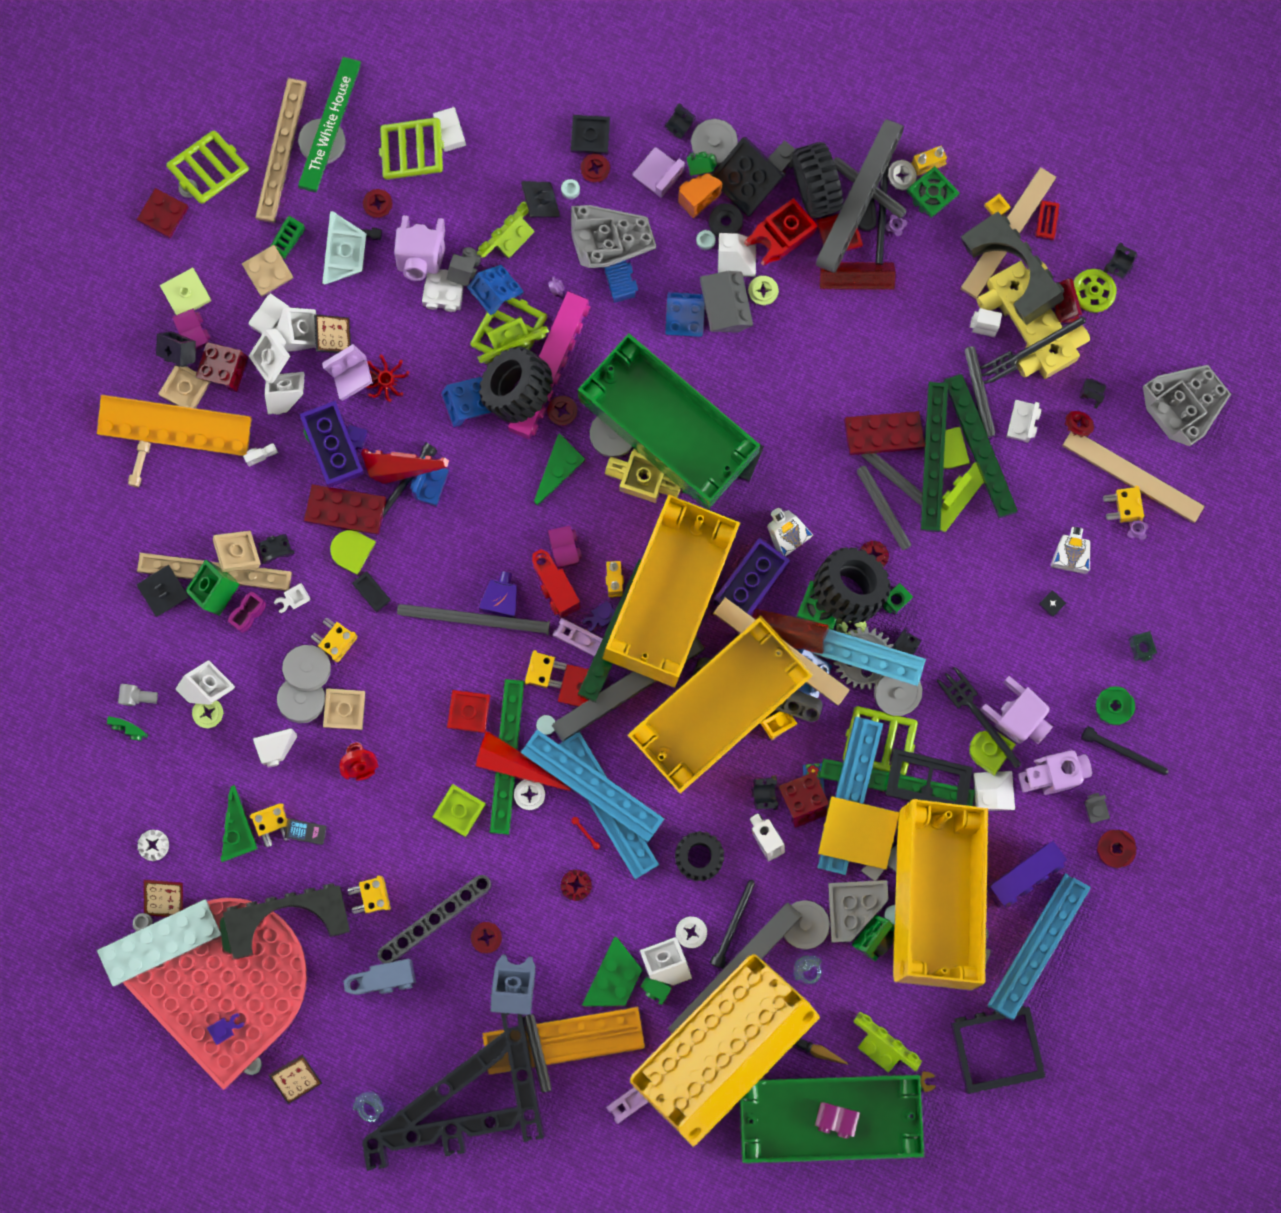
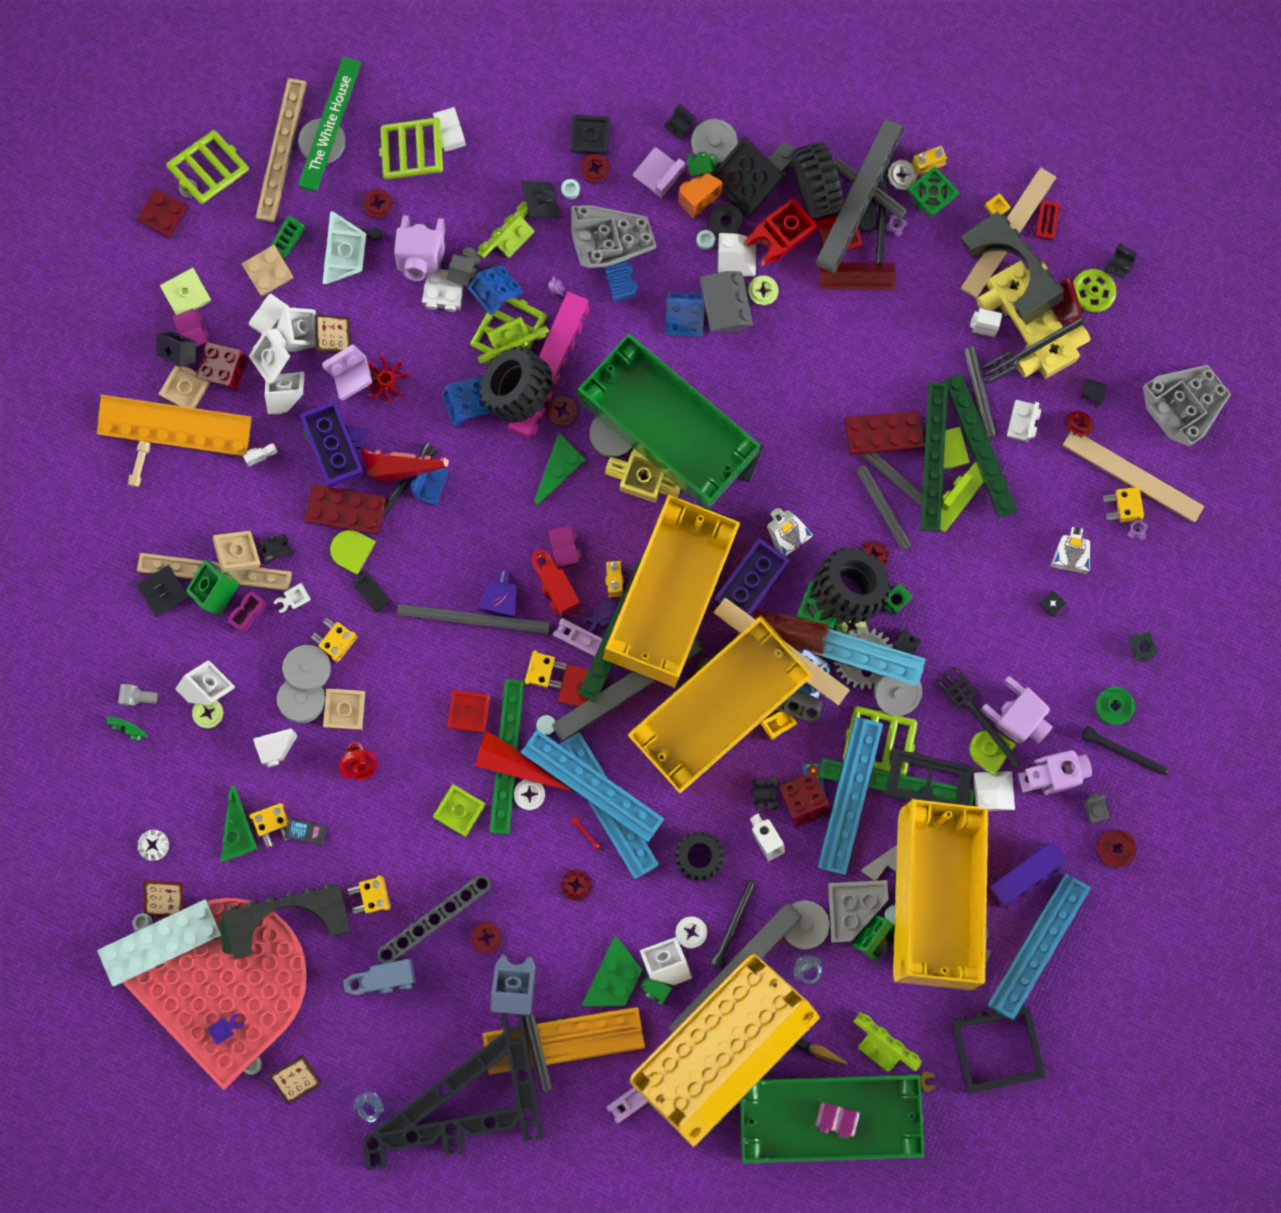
yellow piece [818,796,899,869] -> none

